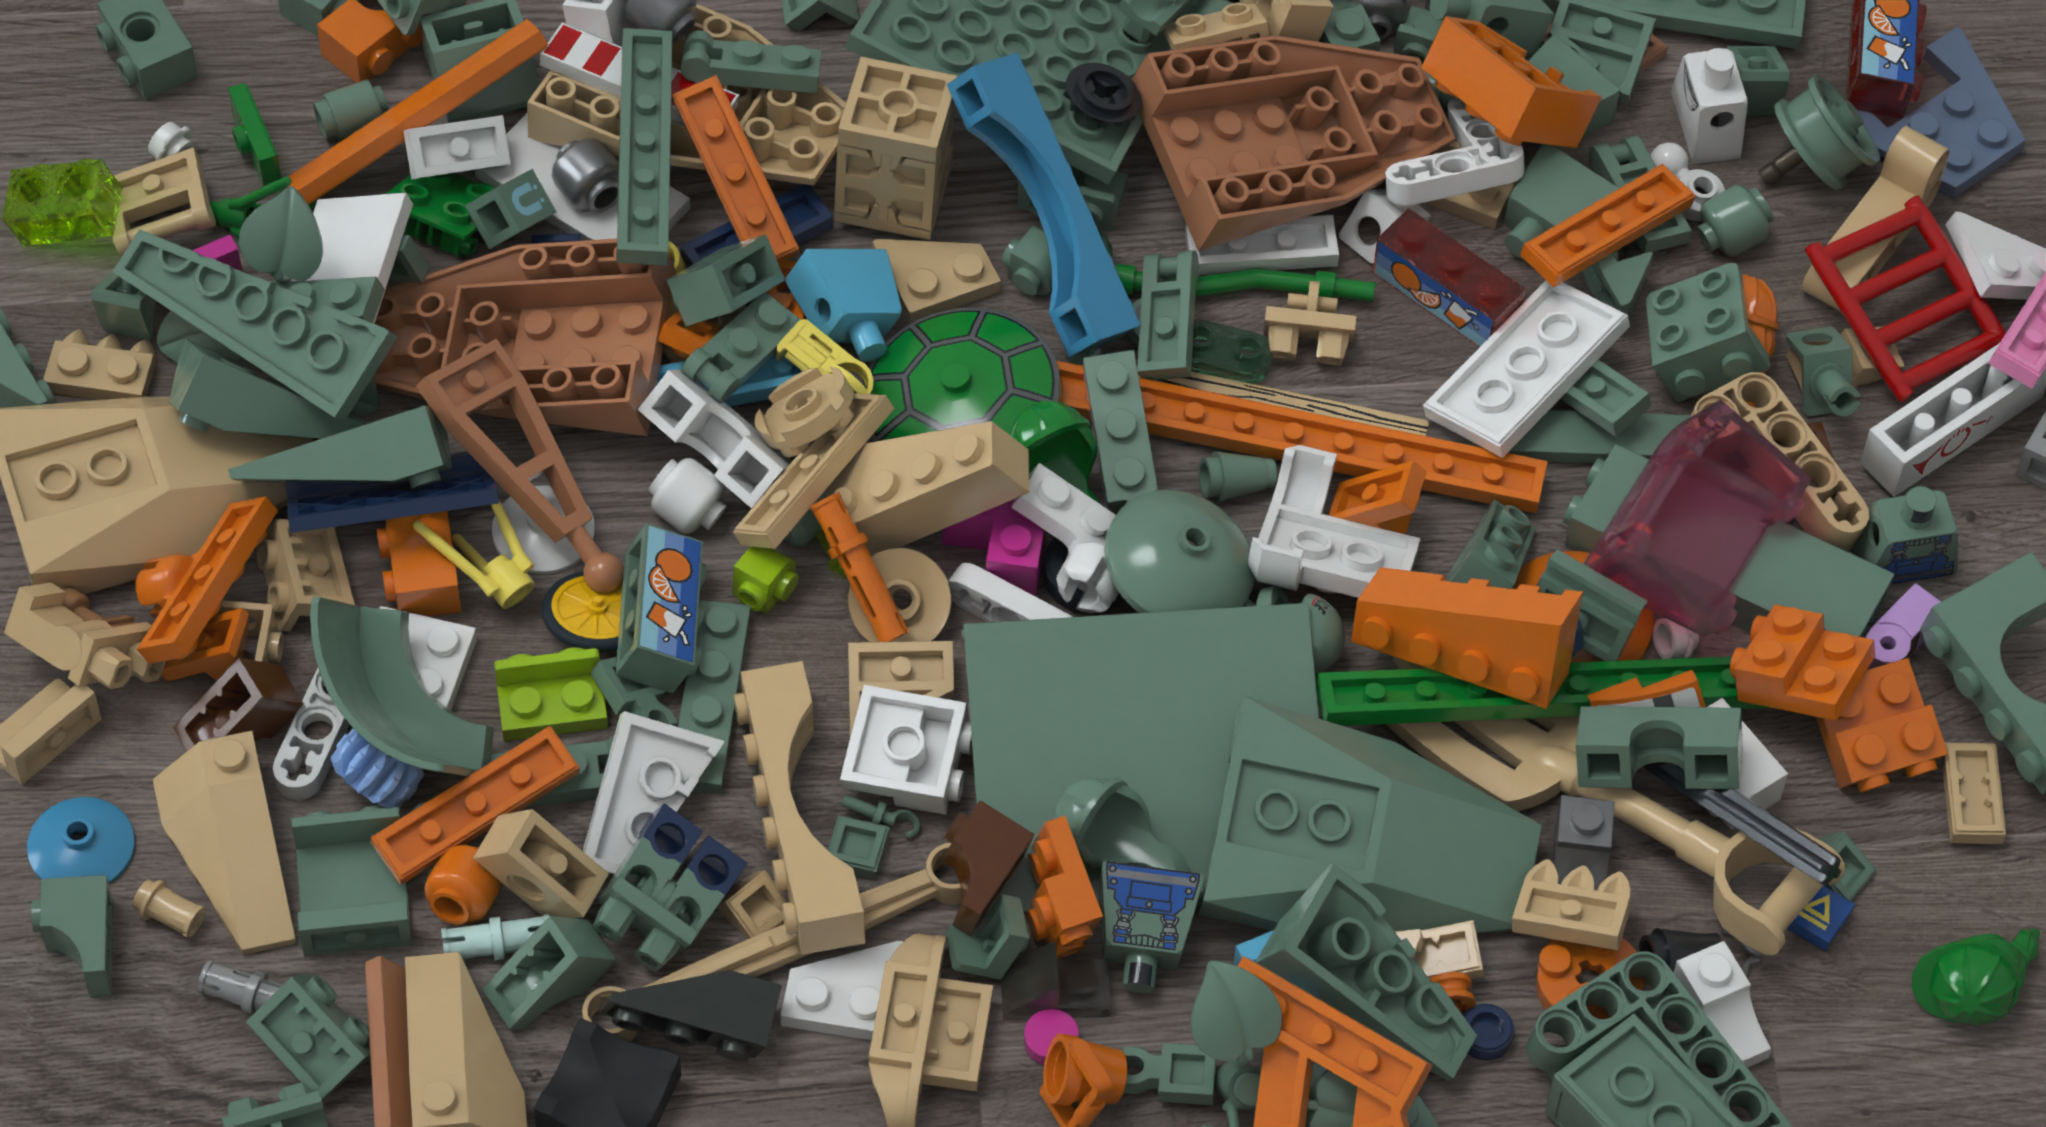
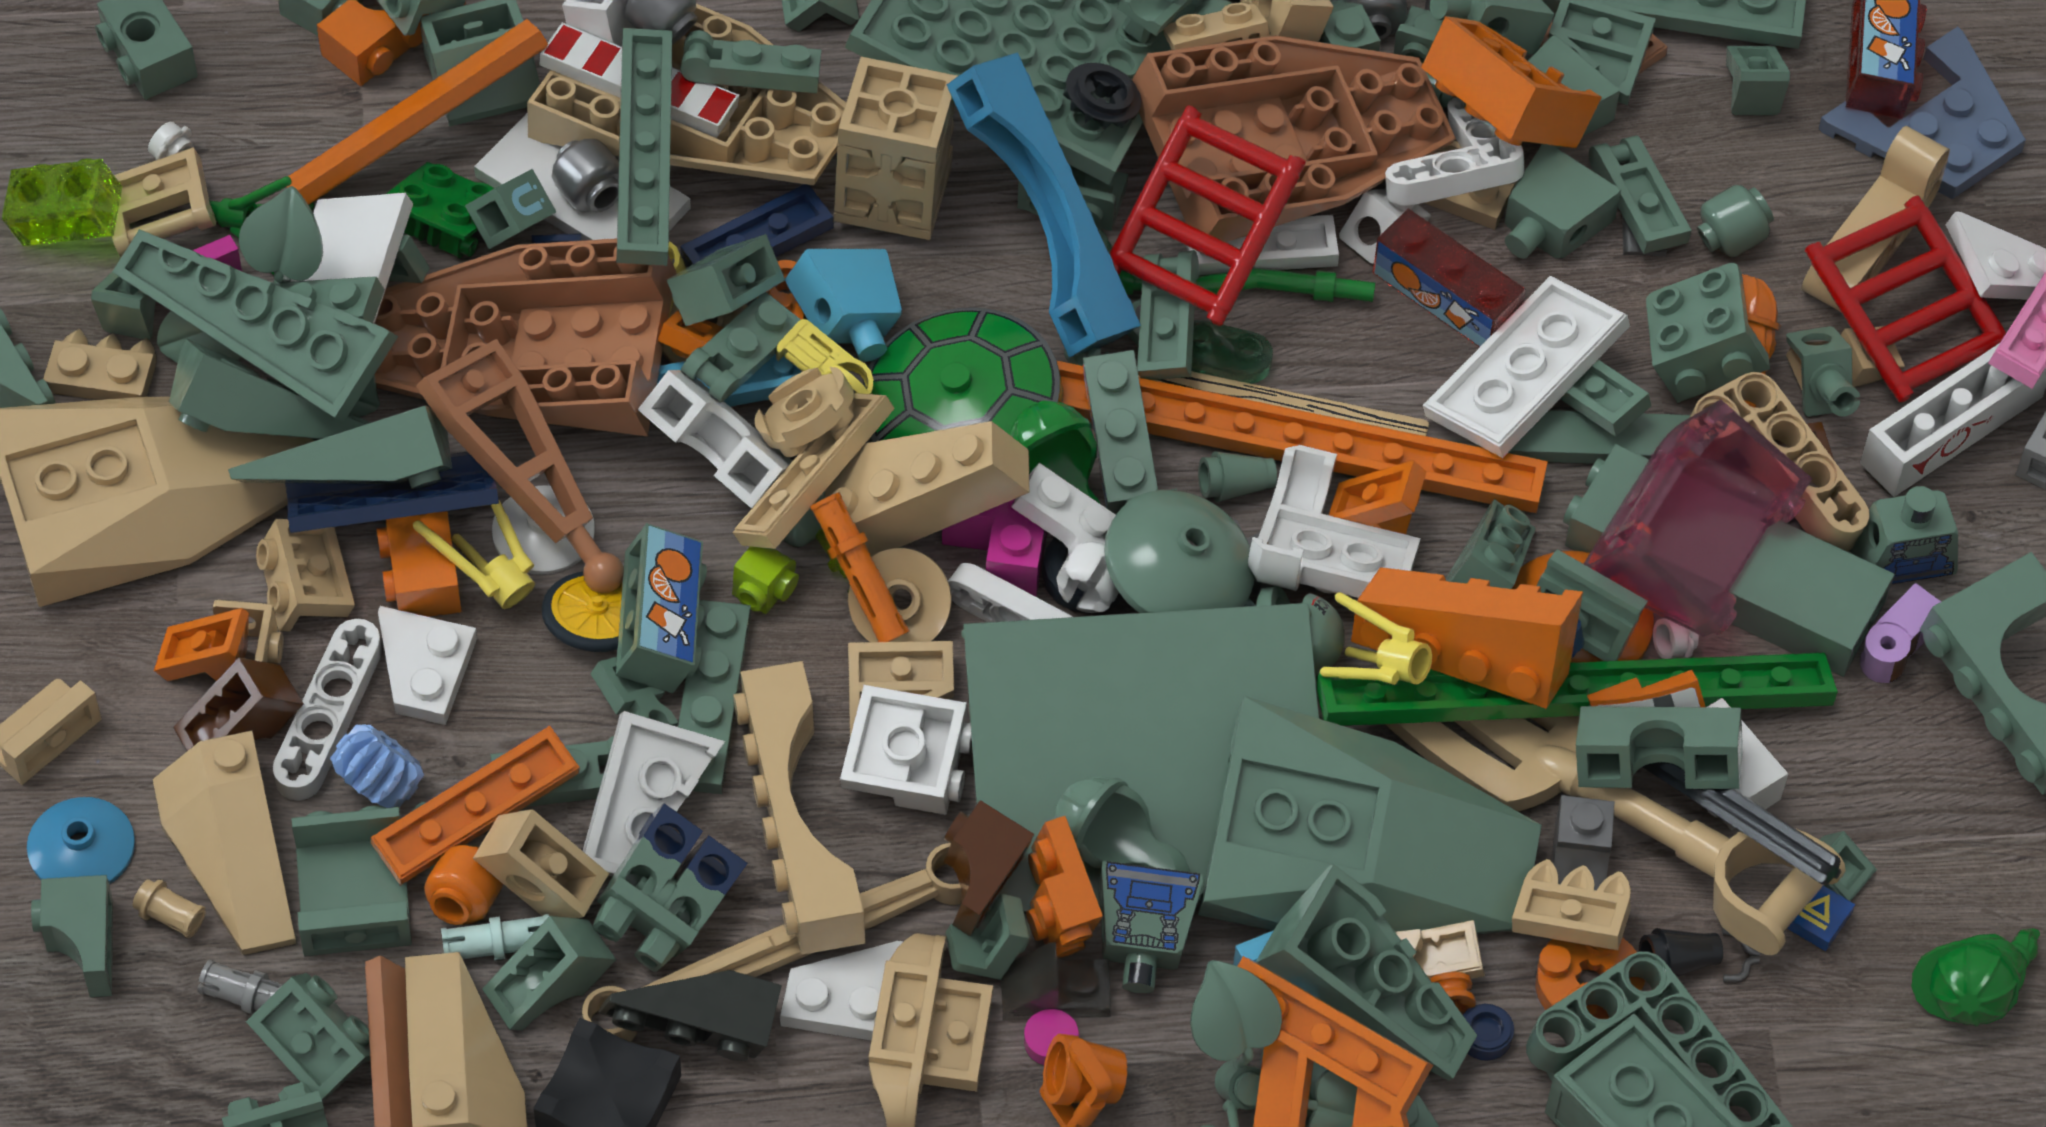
tan hips [4,582,166,689] -> none
orange plate [135,496,278,664] -> none
green plate [228,83,281,187] -> none
sand green panel [310,597,494,776] -> none
sand green brick [313,79,389,141] -> none
white tile [403,115,511,180] -> none
lime bracket [494,647,608,741] -> none
white head [648,458,727,534] -> none
orange tile [671,75,800,263] -> none
tan slope [716,870,788,939] -> none
sand green tile [828,815,890,881] -> none
sand green hand [841,794,921,839] -> none
tan wing [872,239,1001,324] -> none
sand green plate [1001,225,1052,296] -> none
sand green plate [1123,1043,1217,1105] -> none
tan hips [1264,281,1356,366] -> none
orange tile [1520,164,1696,288] -> none
sand green slope [1580,251,1653,320] -> none
white plate [1650,142,1725,222] -> none
white torso [1671,48,1748,165] -> none
white arch [1674,941,1771,1068] -> none
orange plate [1730,604,1876,721] -> none
sand green wheel [1758,74,1880,191] -> none
orange plate [1816,658,1948,793] -> none
tan plate [1941,743,2006,844] -> none
none -> red bar [1110,105,1306,326]
none -> light yellow plant [1320,592,1432,685]

